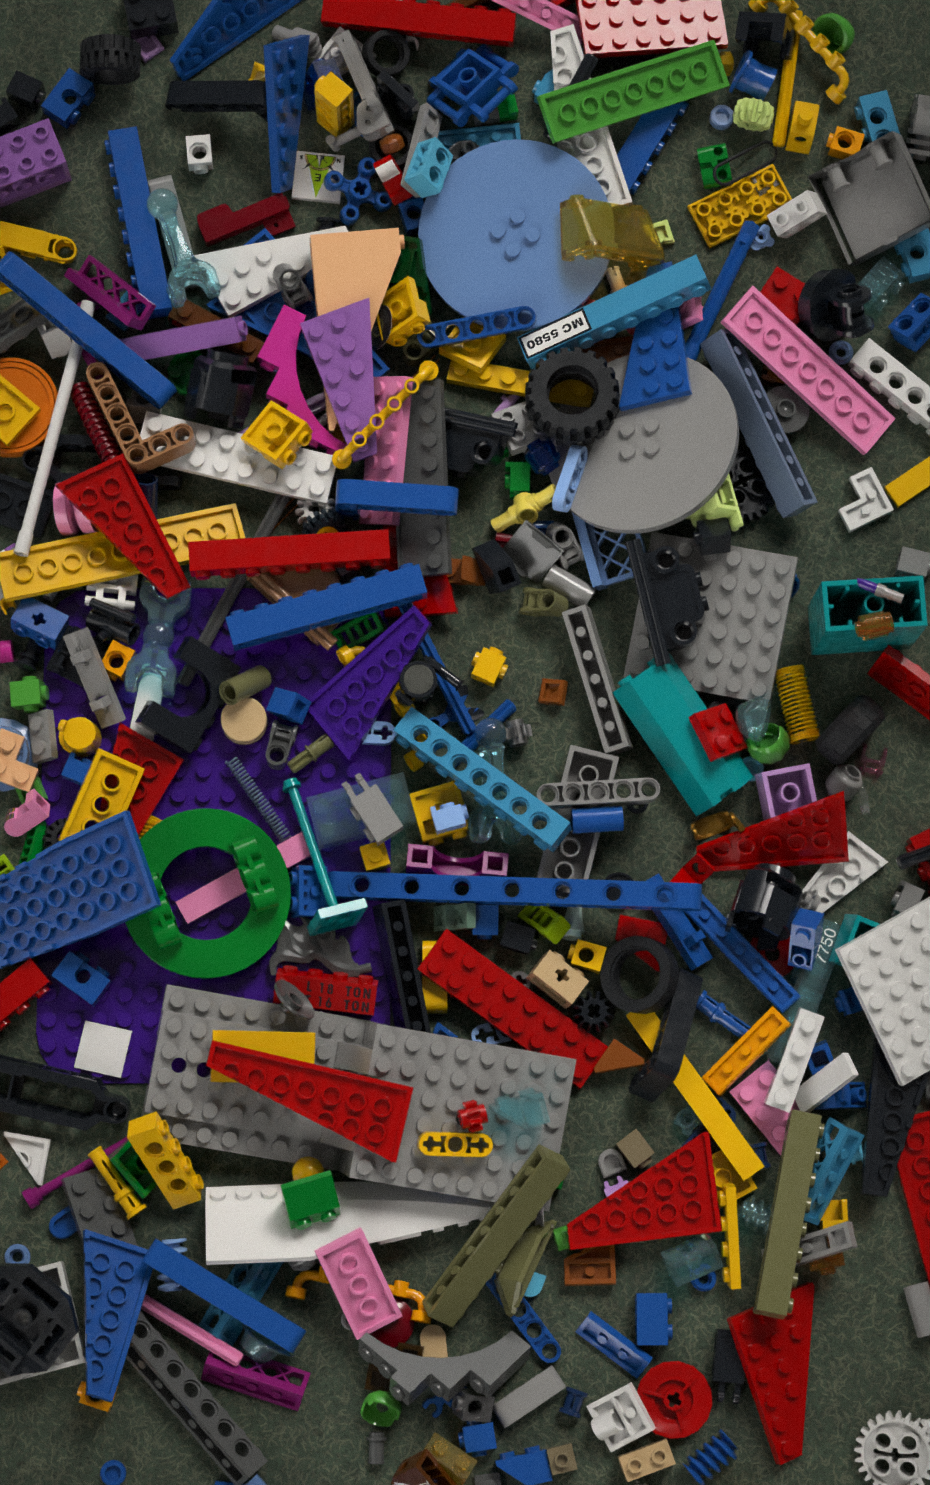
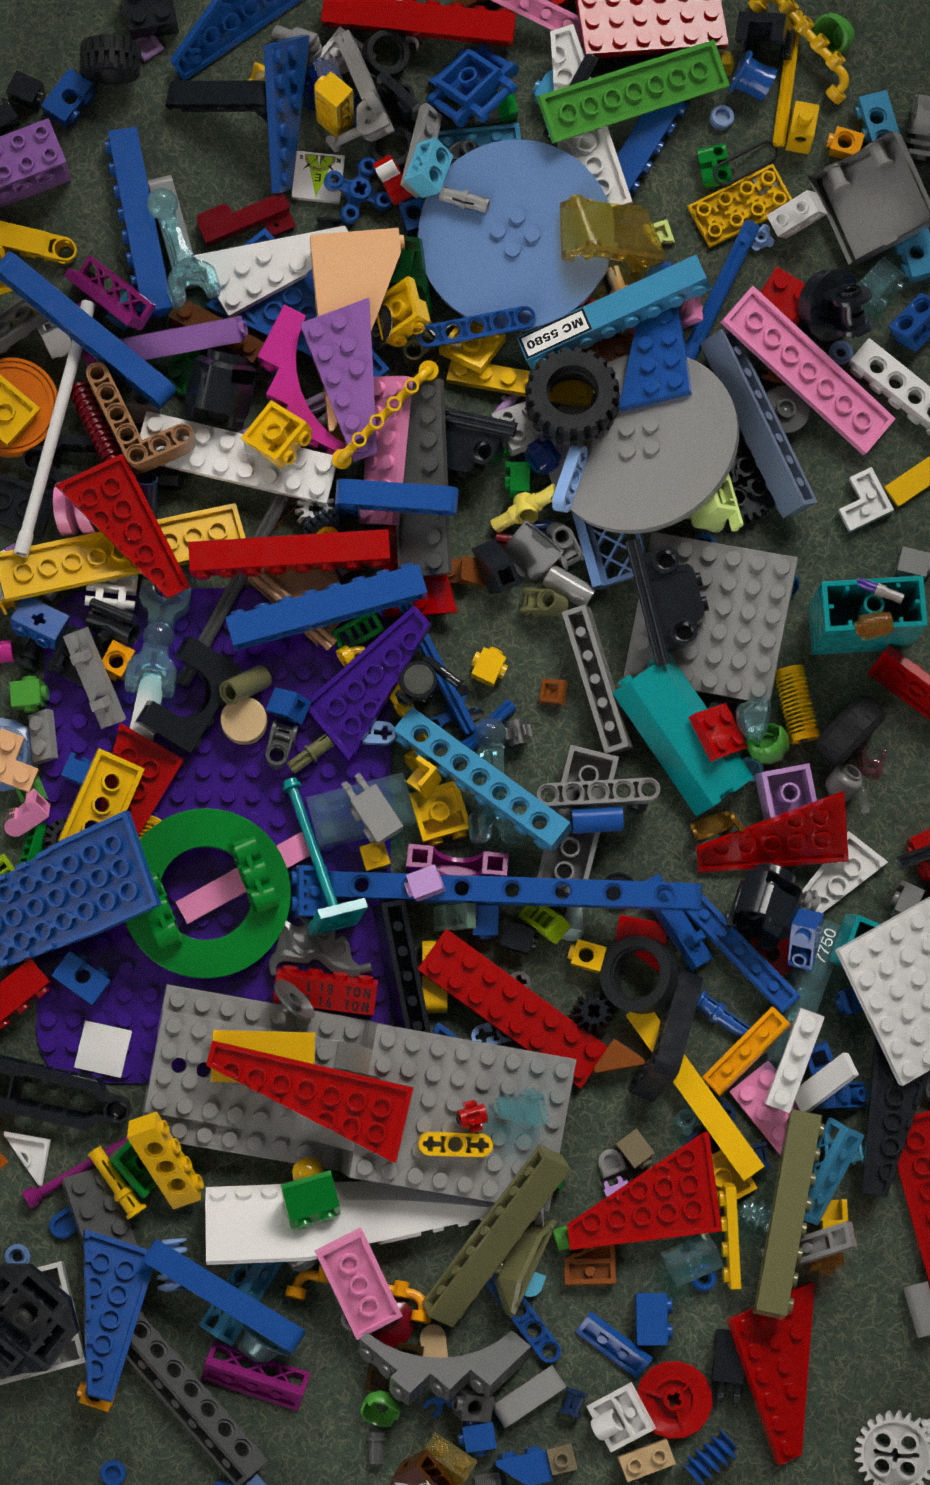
yellow hat [58,717,102,757] -> none
bright pink axle [141,1294,244,1366] -> none
white brick [186,134,213,174] -> none
sand blue piece [225,757,291,842] -> none
dark grey piece [273,263,313,310] -> none
dark orange tile [379,133,405,154] -> none
light blue brick [430,802,469,835] -> none
tan brick [526,950,589,1009] -> none
red bracket [670,853,715,884] -> none
black brick [692,517,731,556] -> none
yellowish green gear [733,97,774,132] -> none
none -> lavender brick [404,864,446,902]
none -> yellow panel [406,755,442,799]
none -> light grey pin [439,186,490,214]

